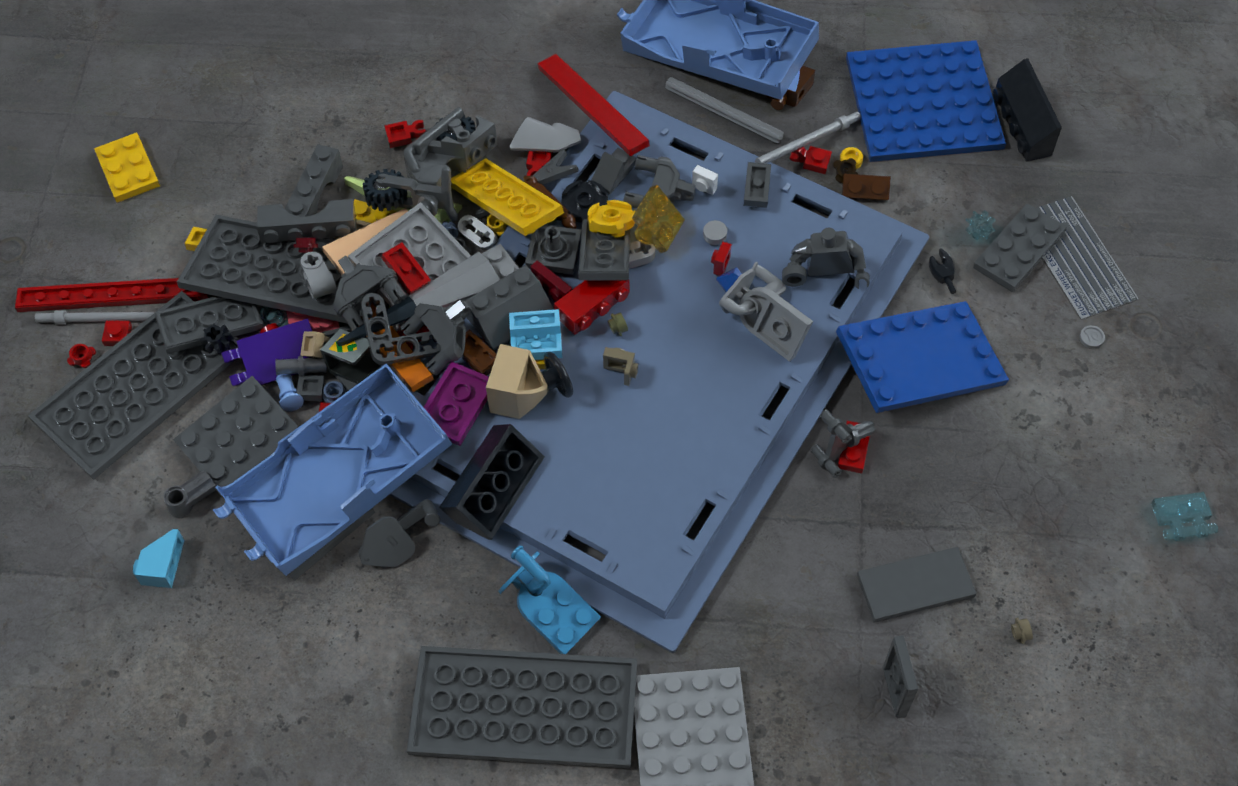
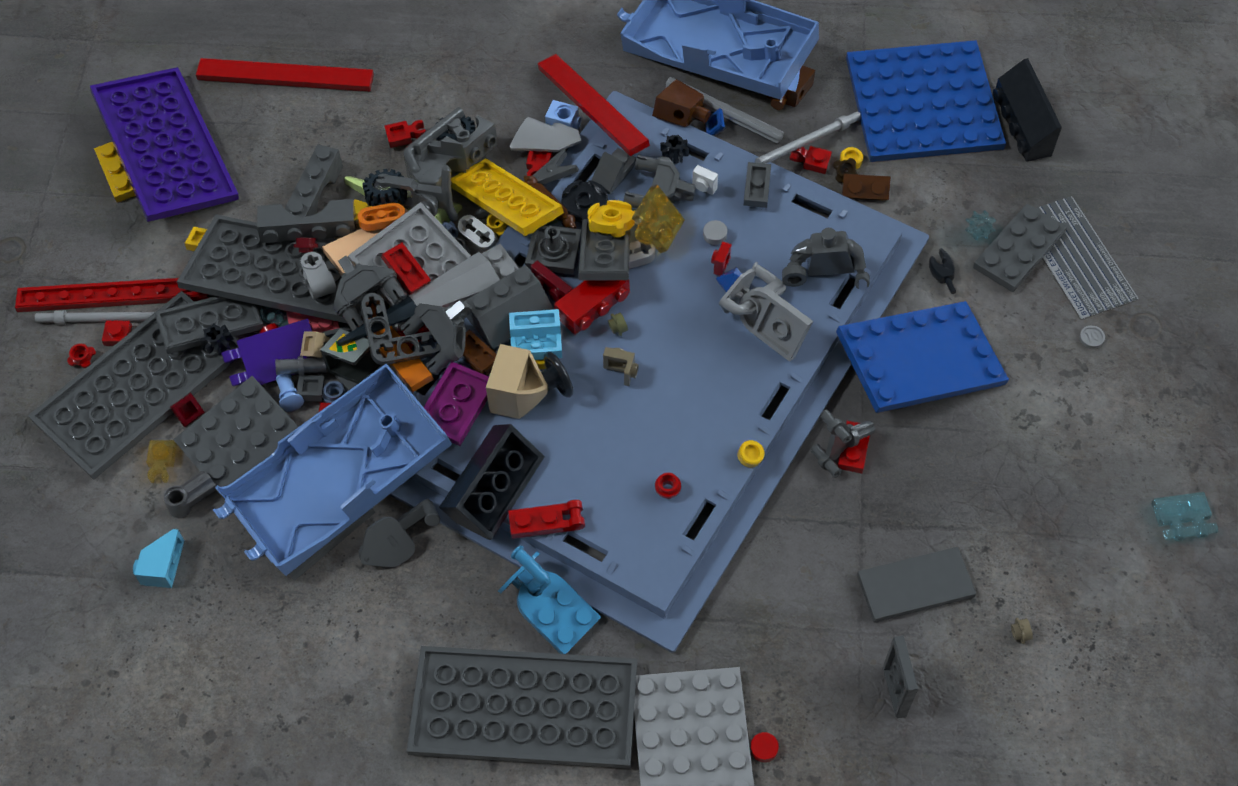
none -> dark purple plate [90,67,239,222]
none -> clear yellow plate [146,440,177,483]
none -> dark red slope [170,392,205,427]
none -> red tile [196,58,374,92]
none -> orange plate [357,203,405,231]
none -> red plate [508,500,585,539]
none -> light blue brick [545,100,581,130]
none -> reddish brown torso [652,79,711,127]
none -> red plate [655,473,681,498]
none -> black gear [660,135,689,164]
none -> blue slope [705,108,726,136]
none -> yellow tile [737,440,765,468]
none -> red tile [750,732,779,762]

